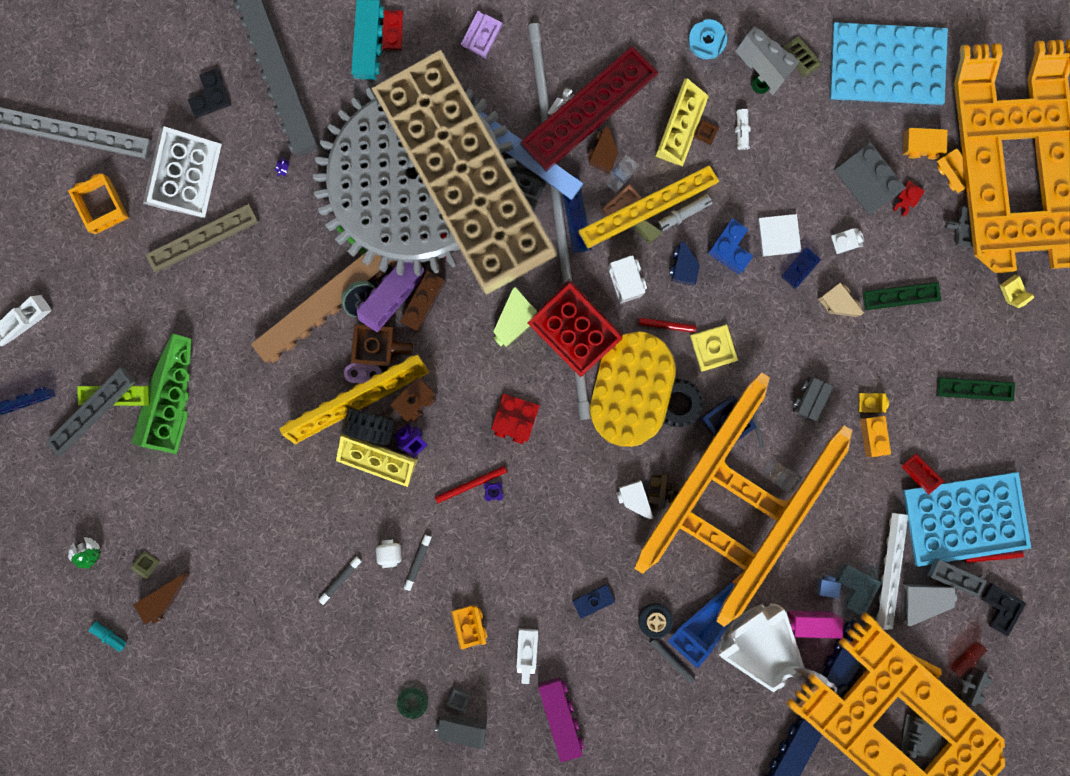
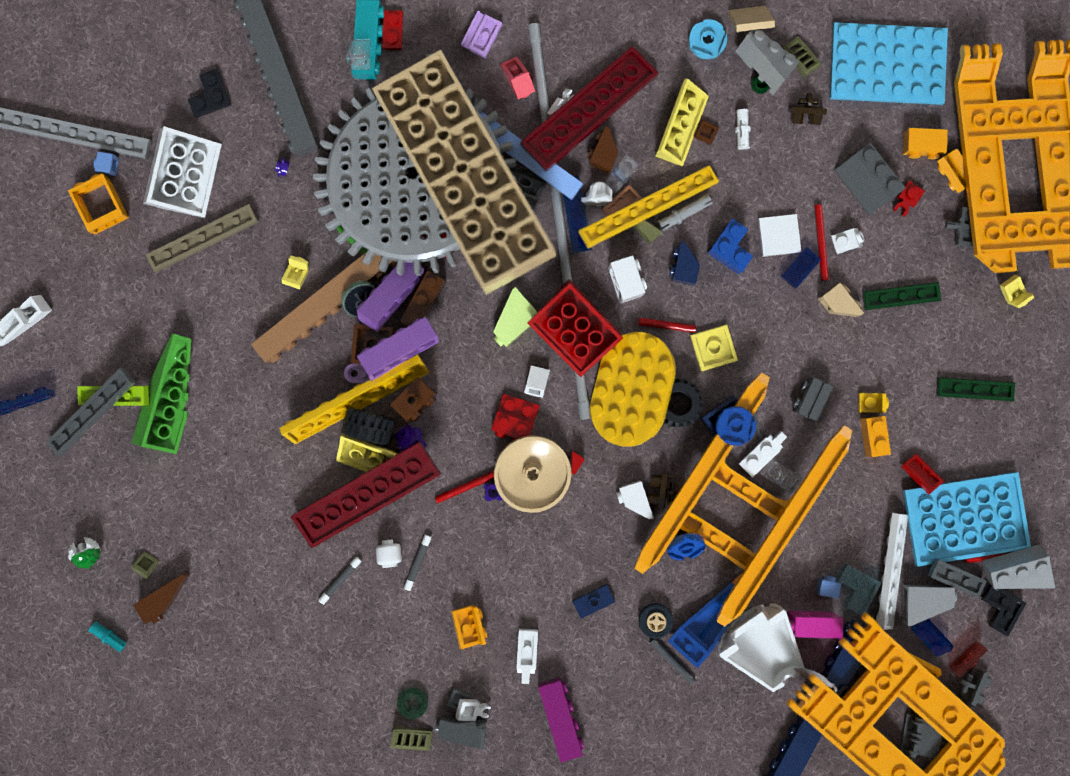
none -> medium blue plate [94,152,119,177]
none -> light yellow bracket [281,256,309,289]
none -> dark red plate [291,441,441,549]
none -> clear slope [347,39,371,70]
none -> medium lavender brick [357,317,439,381]
none -> olive slope [390,725,433,751]
none -> white plate [455,699,491,721]
none -> tan dish [494,435,571,513]
none -> coral slope [500,56,535,99]
none -> white brick [524,365,550,398]
none -> red slope [571,451,584,475]
none -> white piece [581,181,612,206]
none -> blue tile [667,533,705,561]
none -> blue tile [716,406,756,446]
none -> tan tile [728,6,775,32]
none -> white hinge [738,431,787,478]
none -> dark brown hips [788,93,827,125]
none -> red bar [814,205,829,281]
none -> clear blue plate [911,619,954,657]
none -> light grey wedge [982,545,1055,589]

